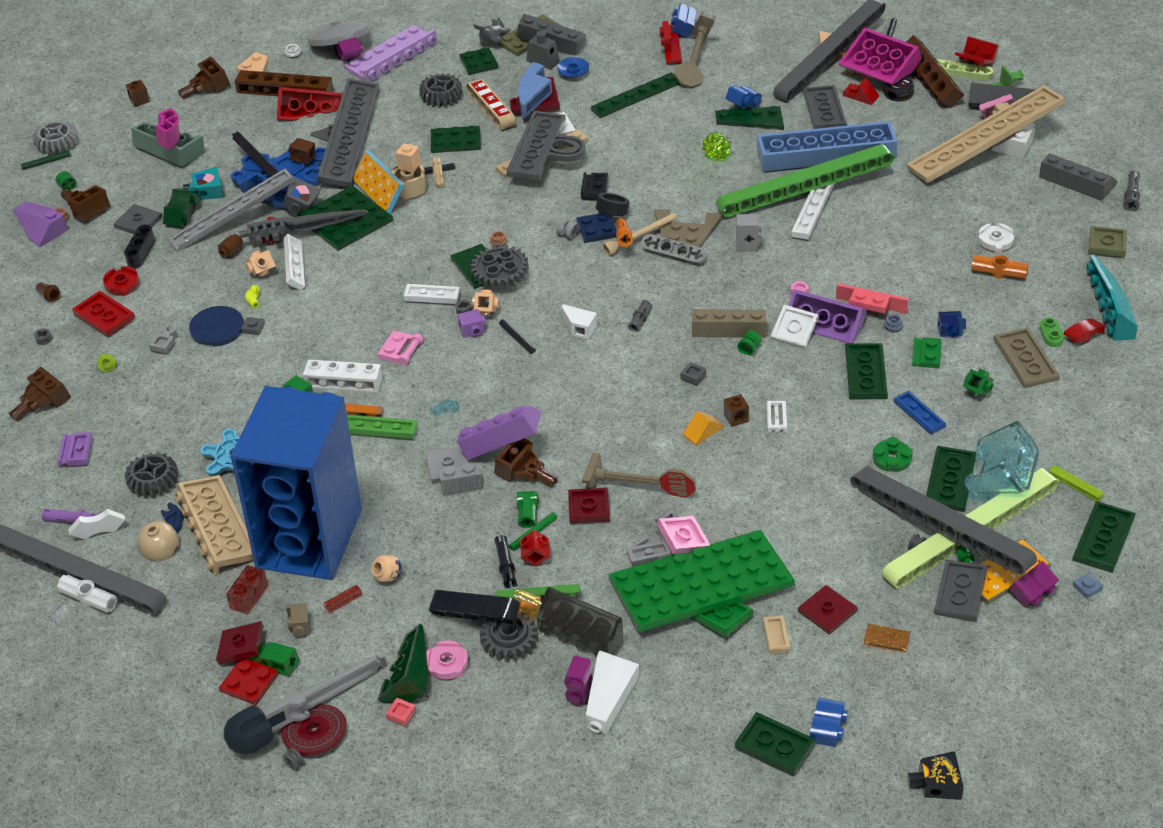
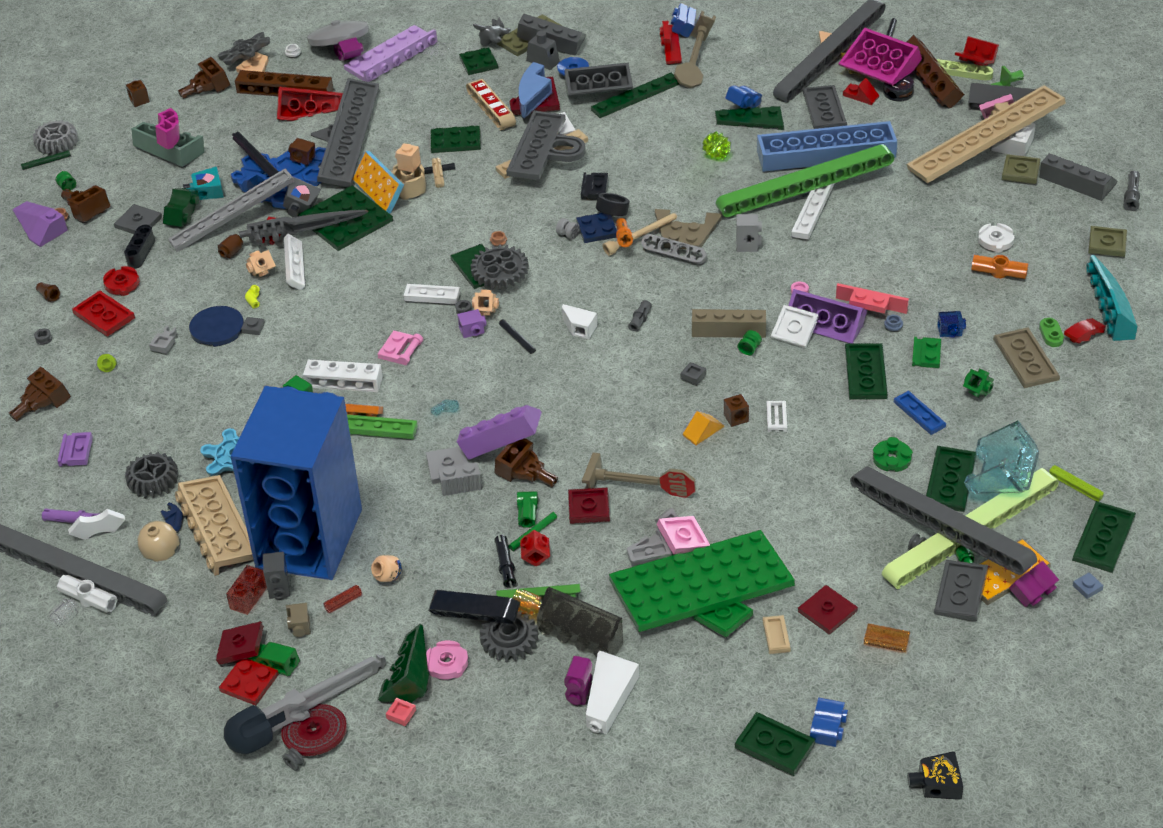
dark grey gear [419,73,463,107] -> none
none -> dark grey plate [218,32,270,65]
none -> dark grey brick [263,552,290,599]
none -> dark grey slope [565,62,633,96]
none -> olive plate [1002,154,1041,184]

